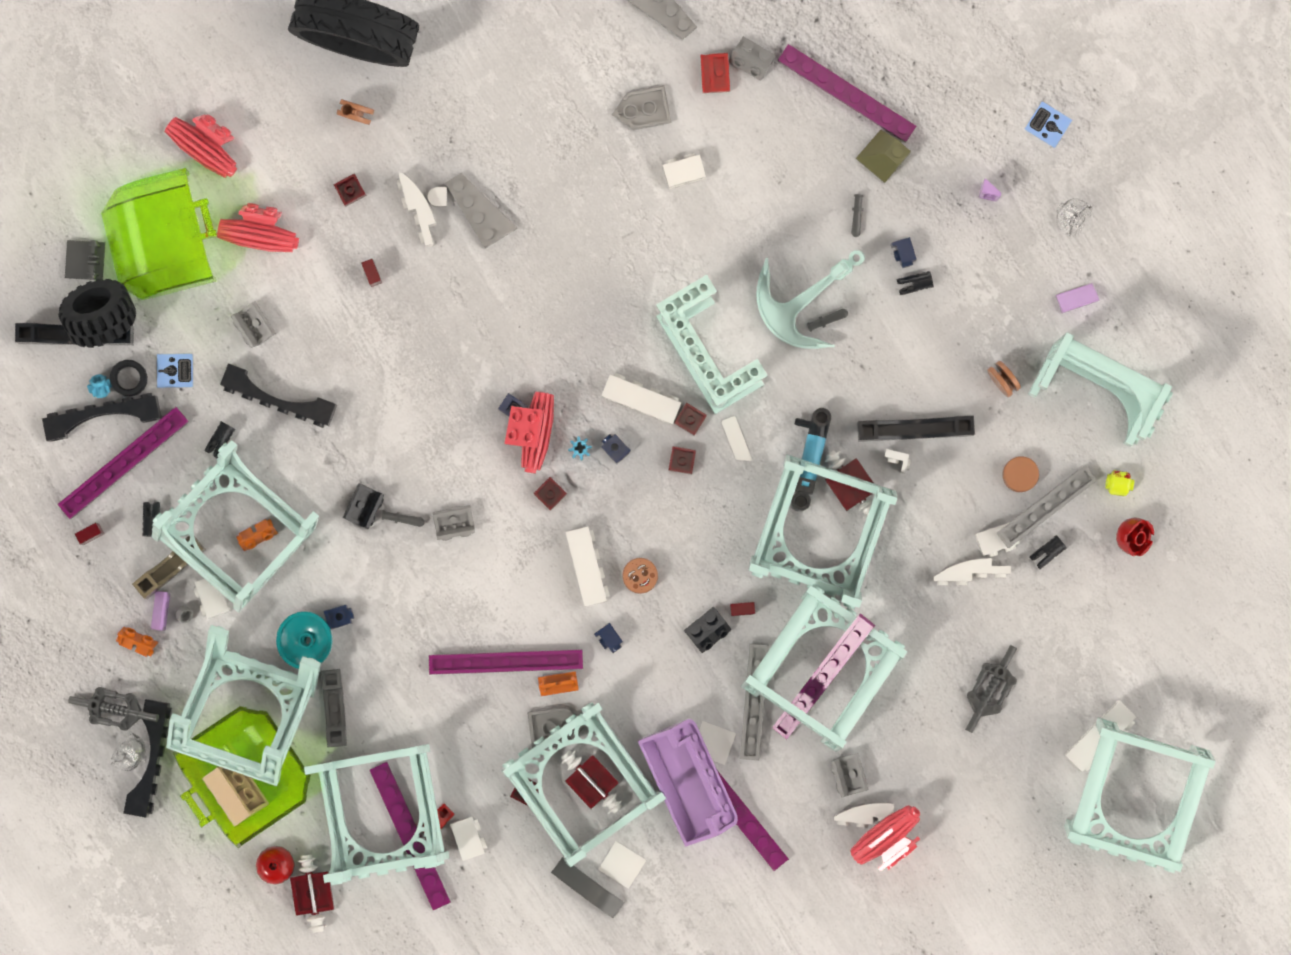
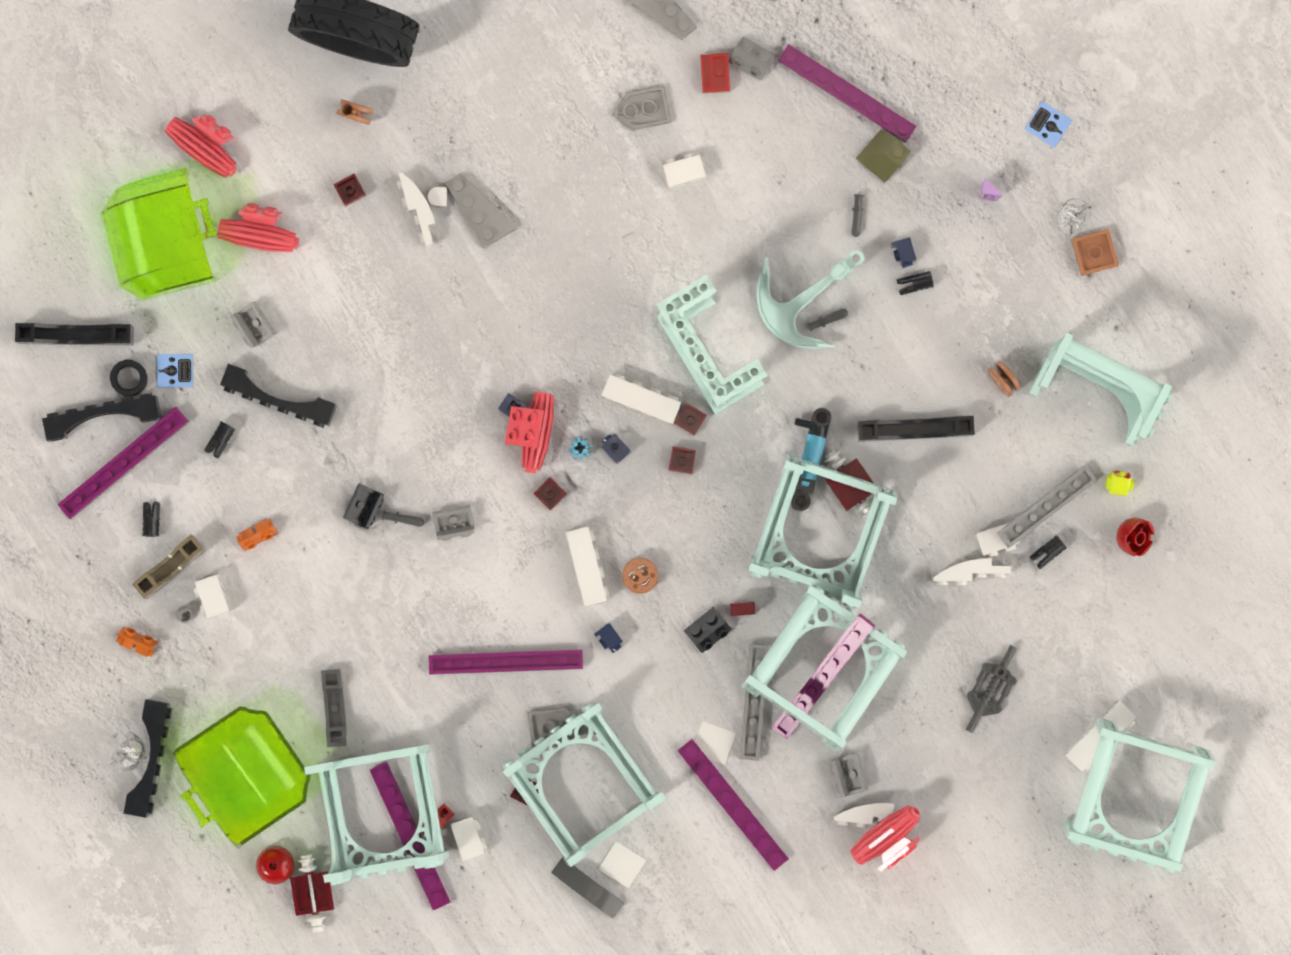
black tyre [58,279,136,348] -> none
dark grey hinge [65,240,106,280] -> none
dark grey bar [68,687,159,731] -> none
dark red piece [75,523,104,545] -> none
medium azure gear [87,374,112,398] -> none
lavender slope [151,591,170,631] -> none
light aqua arch [152,440,319,613] -> none
light aqua arch [166,625,321,786] -> none
tan slope [202,767,269,827] -> none
teal dish [276,612,333,669] -> none
dark blue brick [323,605,354,630] -> none
dark red piece [361,259,382,287] -> none
orange hinge [538,671,579,696] -> none
dark red plate [561,750,622,814] -> none
lavender windscreen [638,719,738,847] -> none
white sticker [721,416,752,461] -> none
white bracket [884,449,911,474] -> none
nougat head [1002,456,1039,492] -> none
lavender slope [1056,283,1099,313] -> none
none -> nougat plate [1071,229,1119,276]

